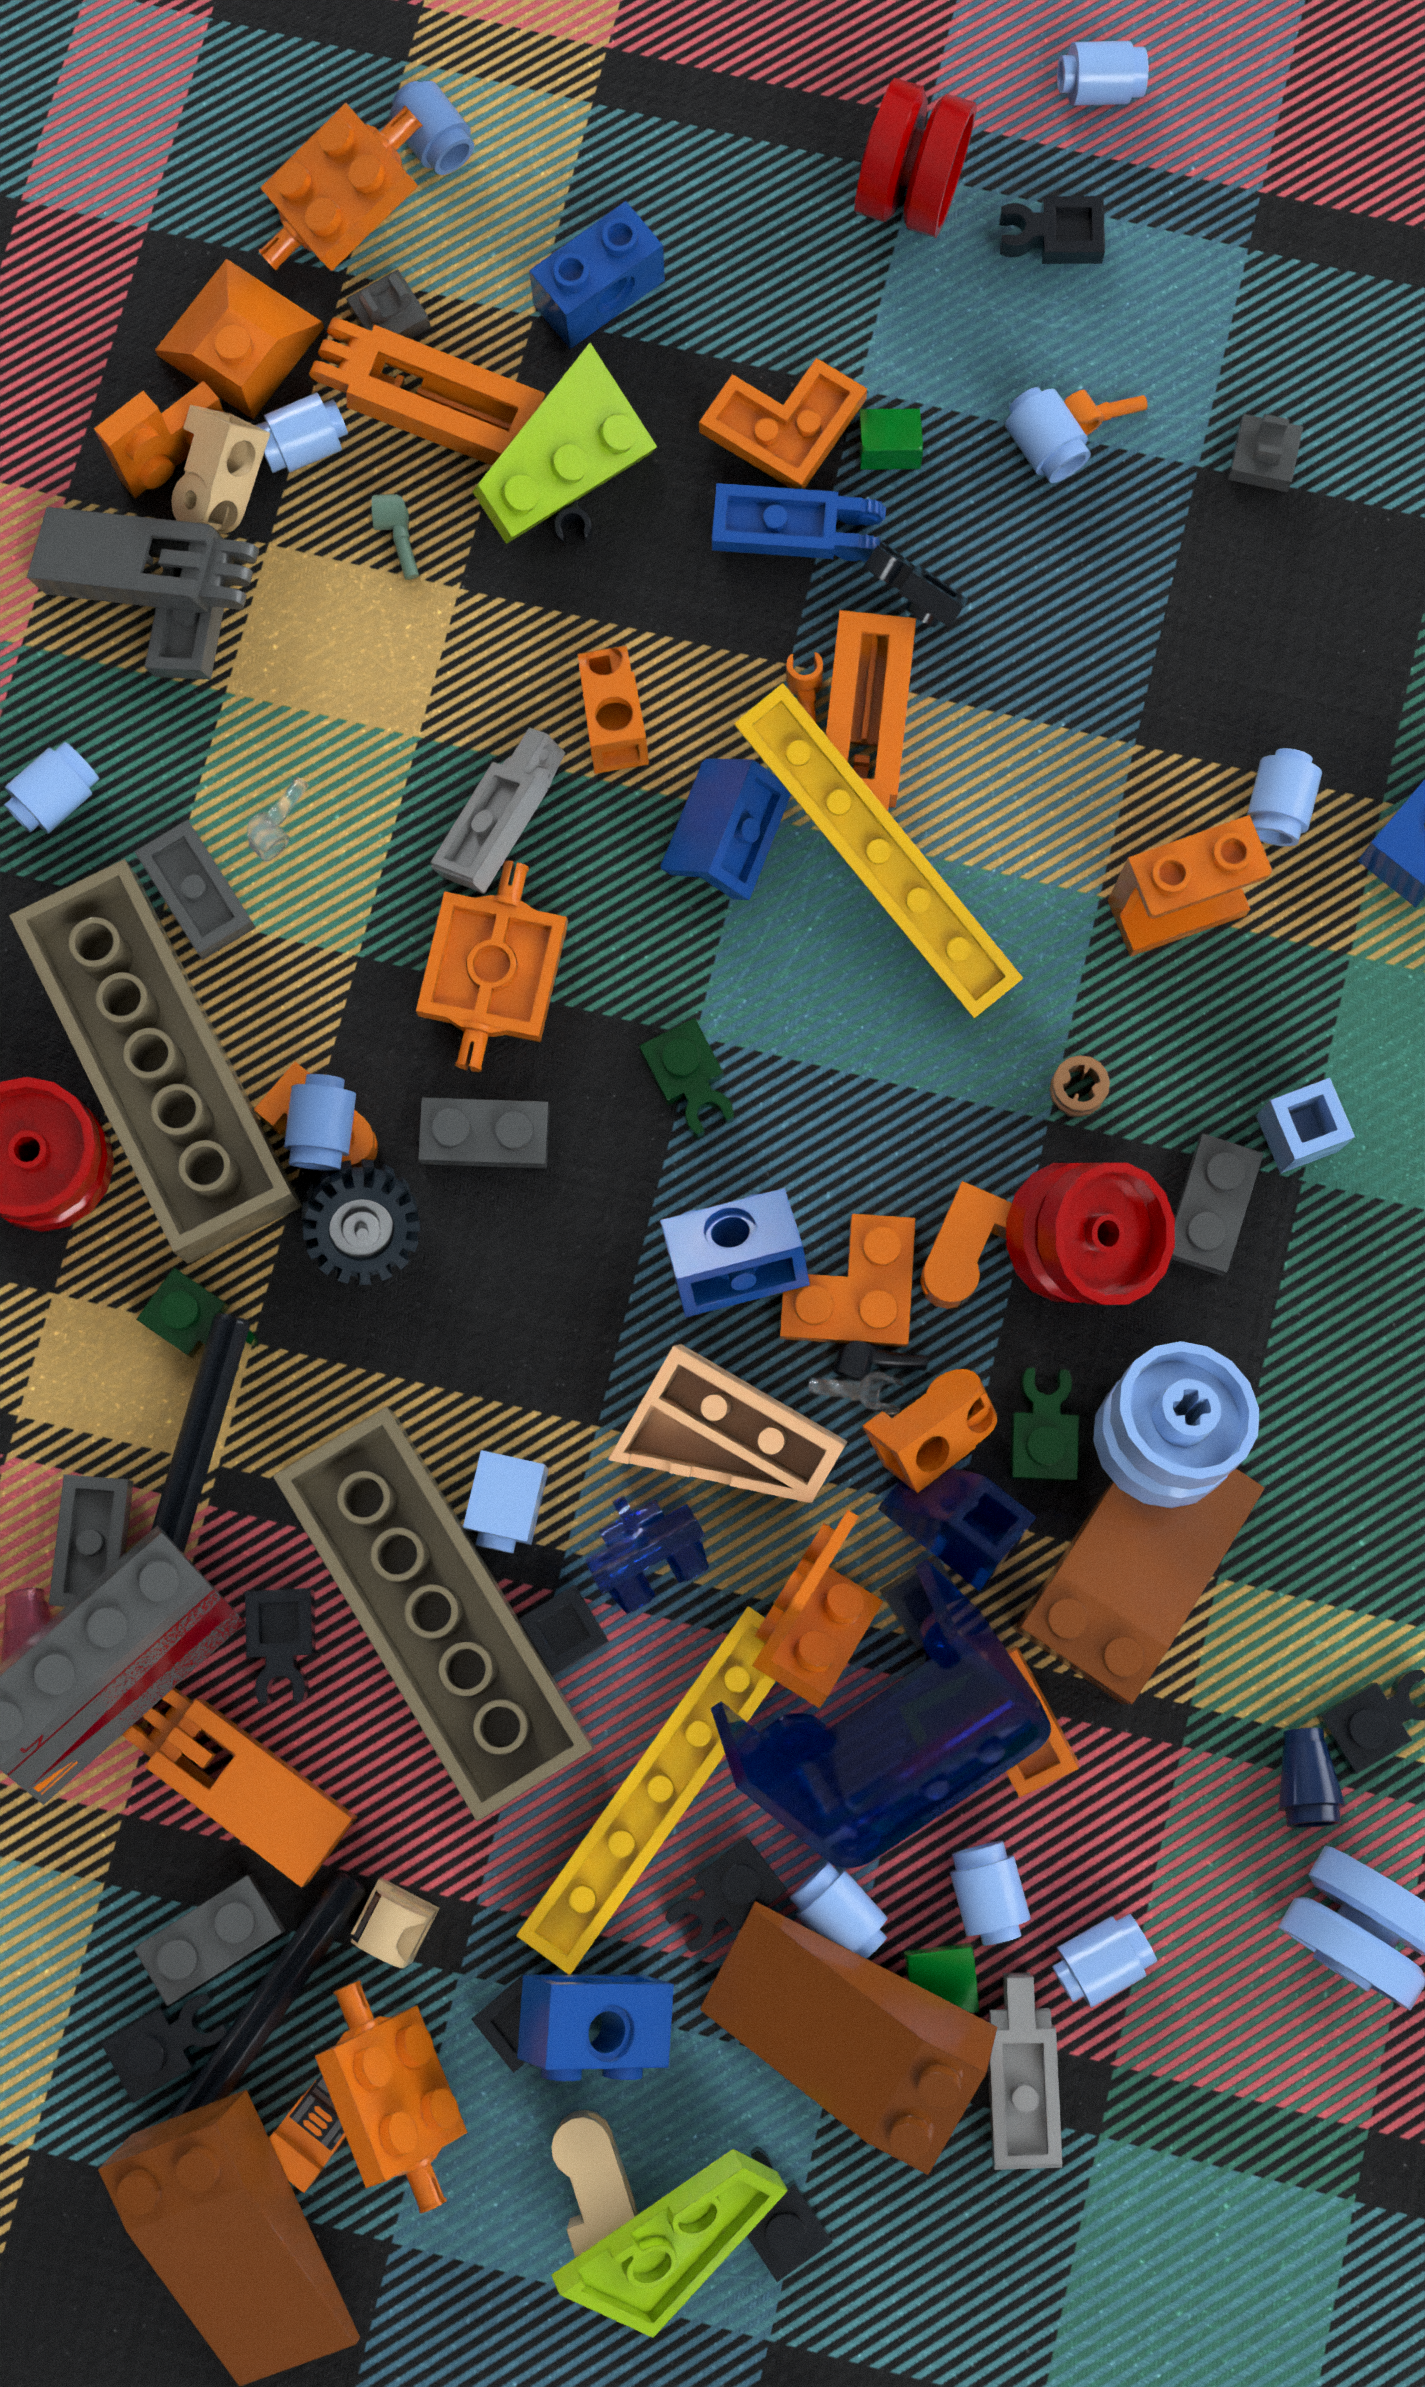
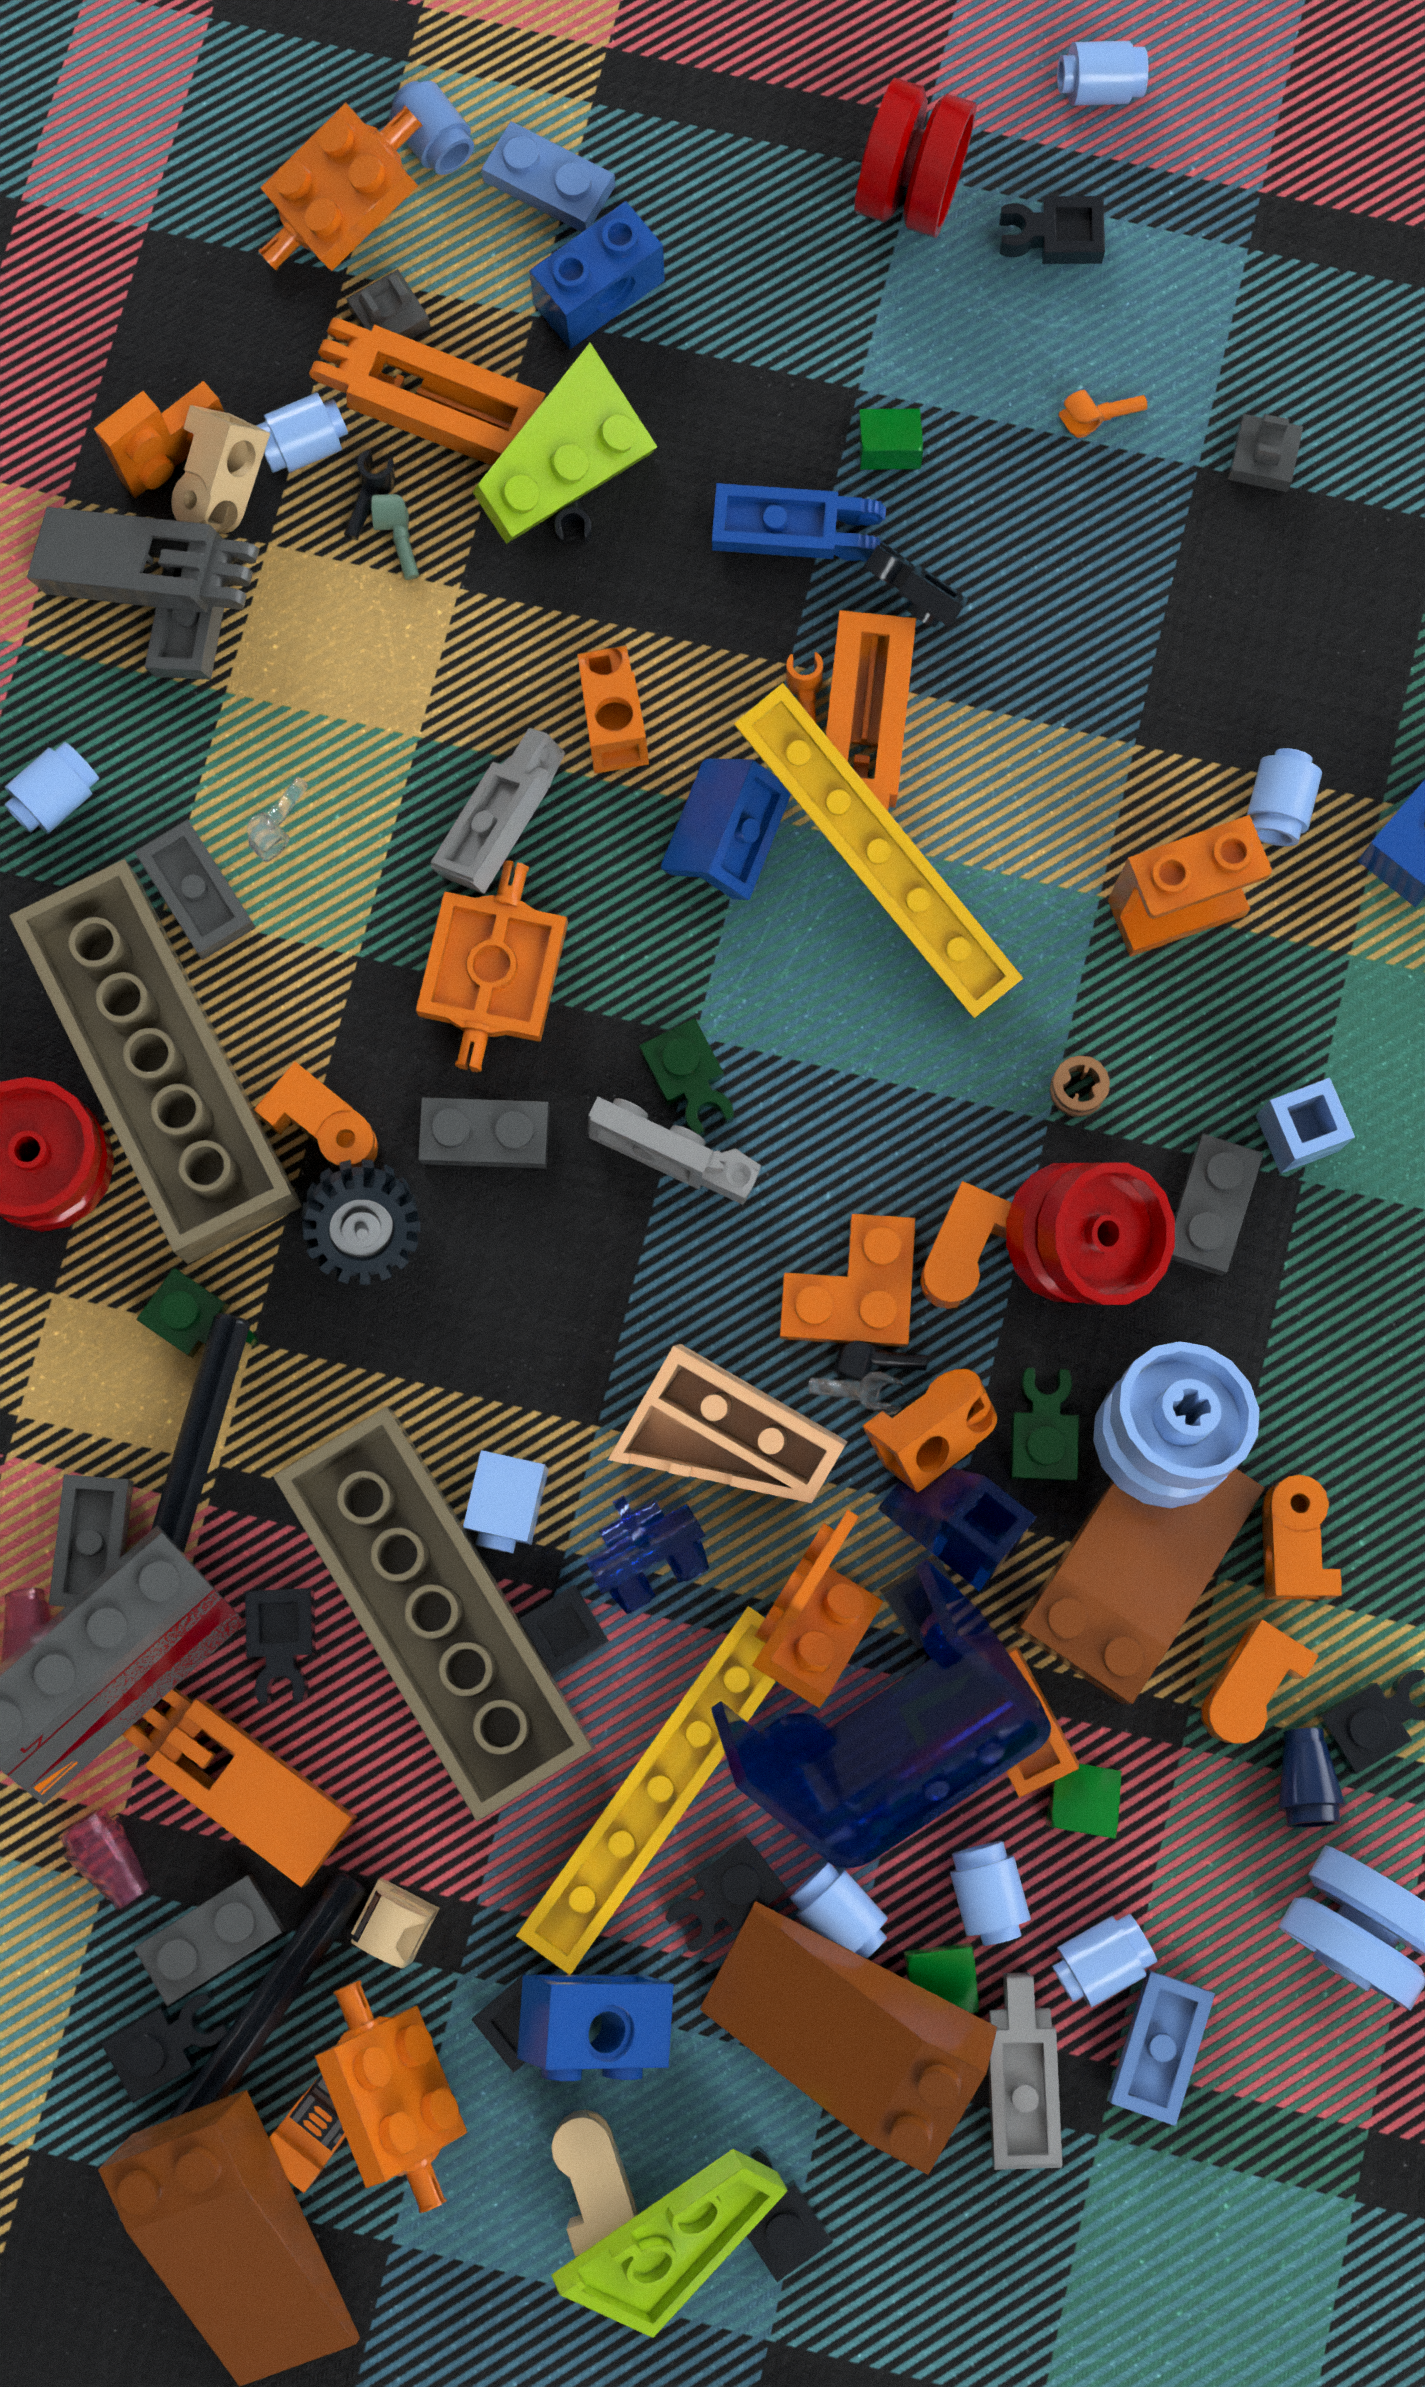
orange slope [155,259,324,419] -> none
medium blue brick [284,1074,356,1171] -> none
blue brick [660,1188,810,1318] -> none
orange plate [699,358,867,489] -> none
light blue brick [1005,387,1091,483] -> none
none -> clear pink cone [58,1806,150,1910]
none -> black hand [344,449,395,540]
none -> medium blue plate [481,121,615,232]
none -> light grey hinge [587,1097,761,1205]
none -> green slope [1045,1763,1122,1839]
none -> medium blue plate [1108,1969,1215,2126]
none -> orange leg [1201,1619,1319,1743]
none -> orange leg [1262,1475,1342,1600]

